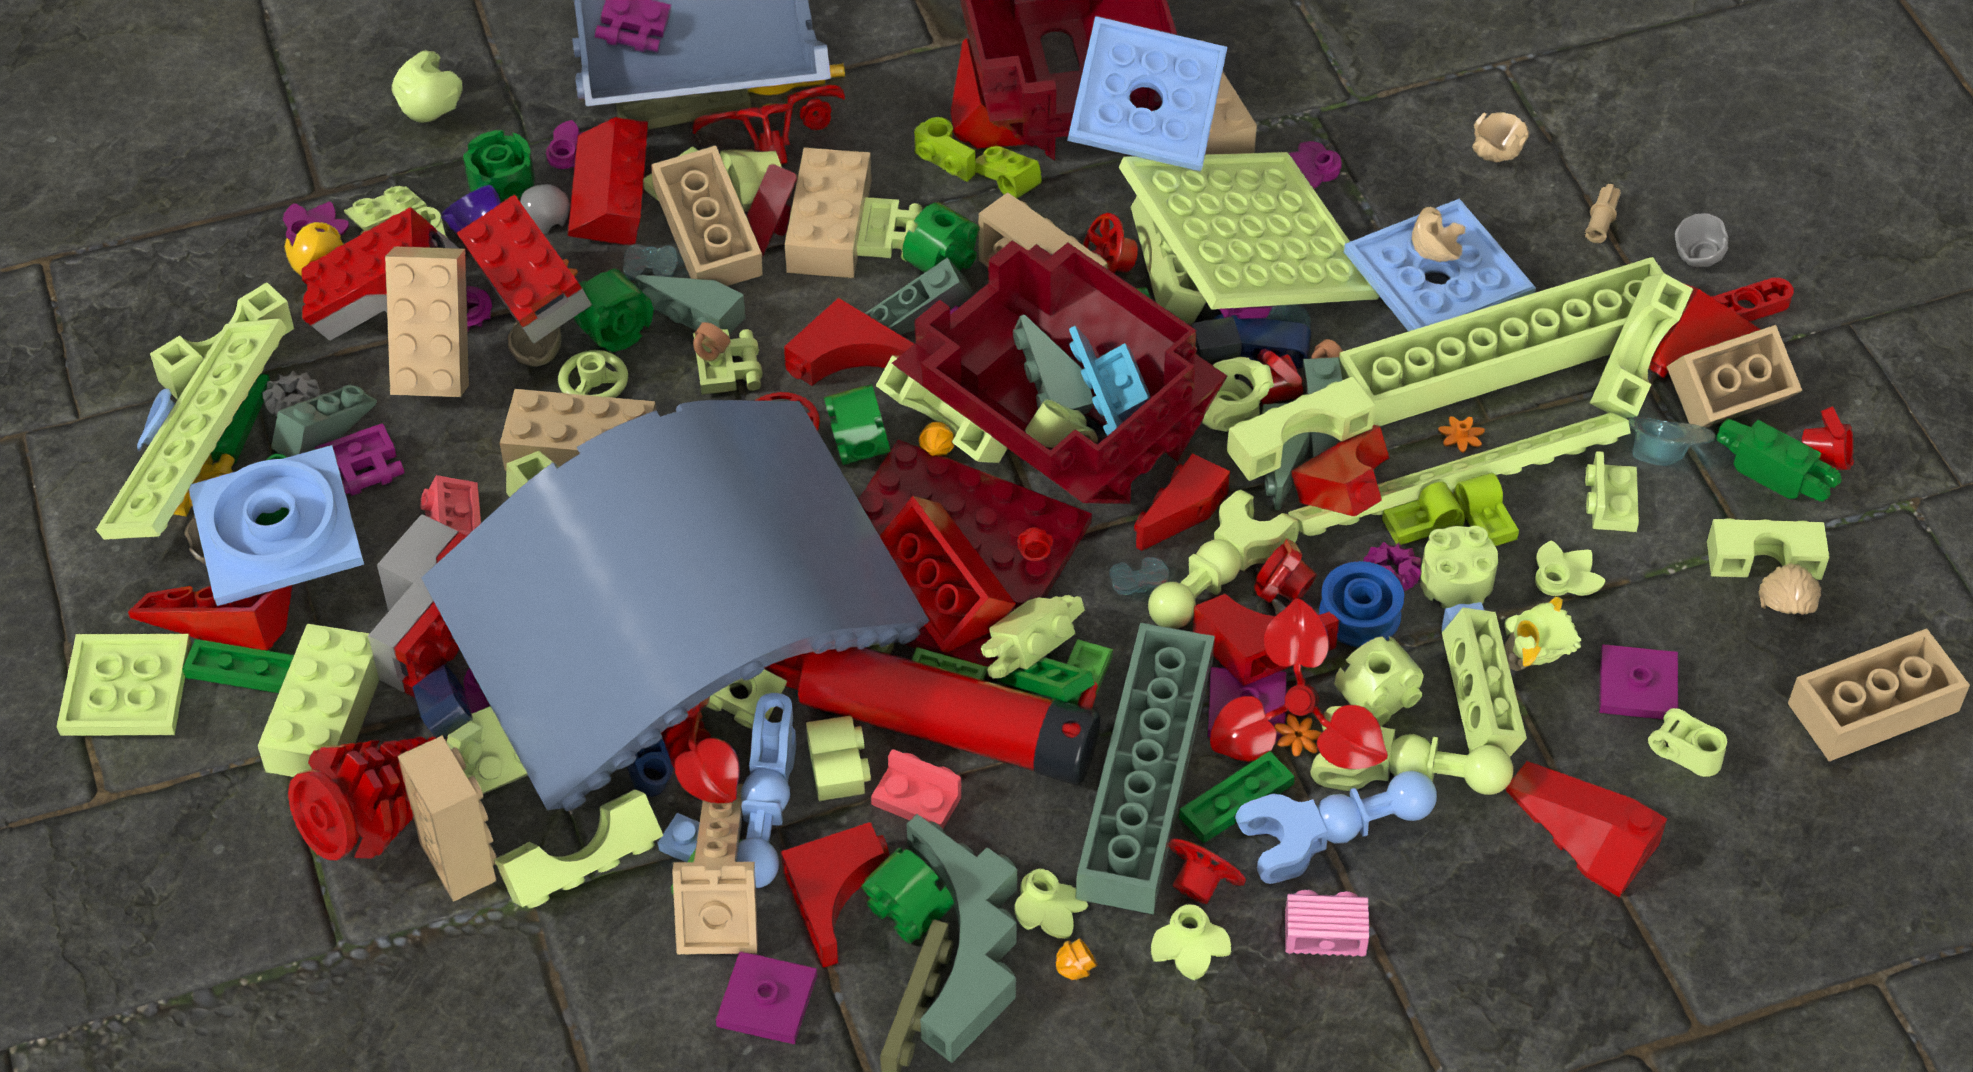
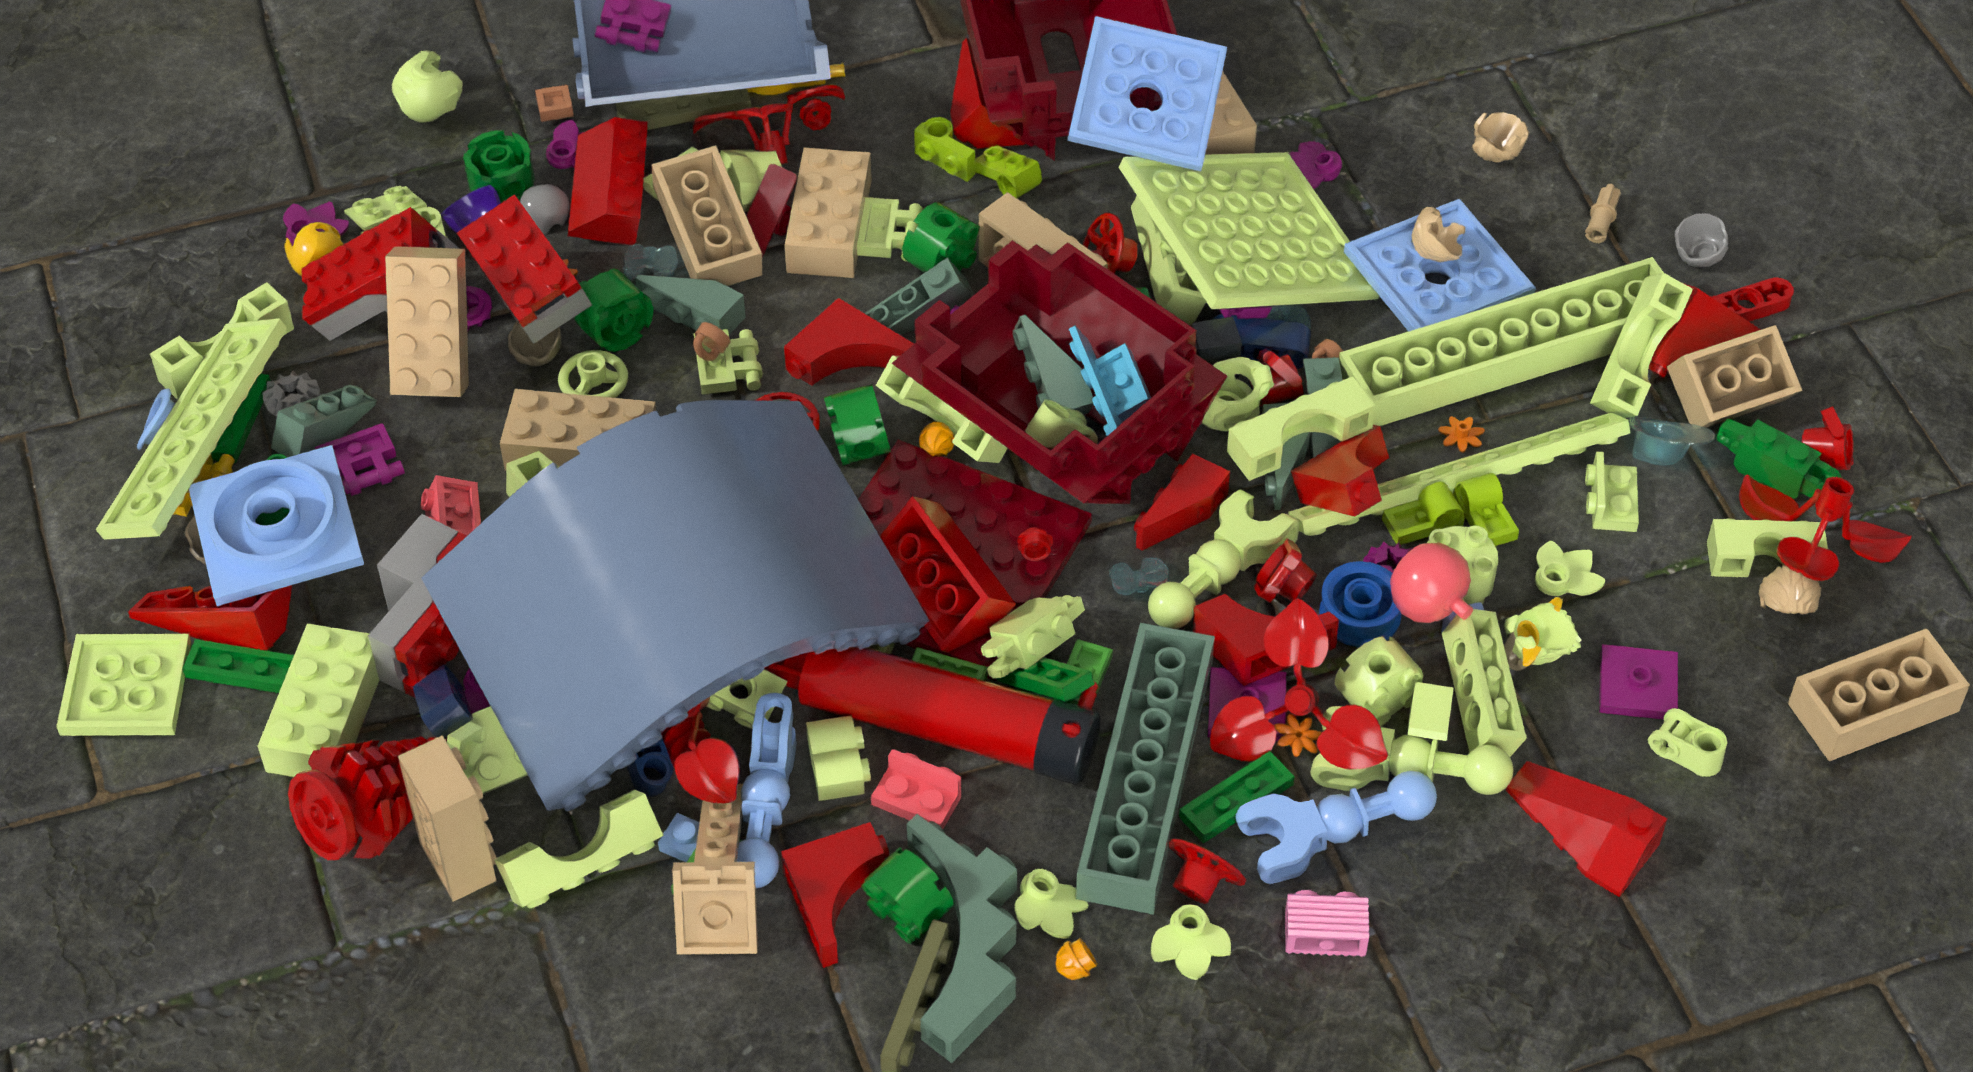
magenta plate [716,951,817,1045] -> none
none -> nougat plate [535,85,574,122]
none -> coral piece [1390,542,1473,623]
none -> yellowish green slope [1408,682,1454,741]
none -> red plant [1739,474,1912,581]

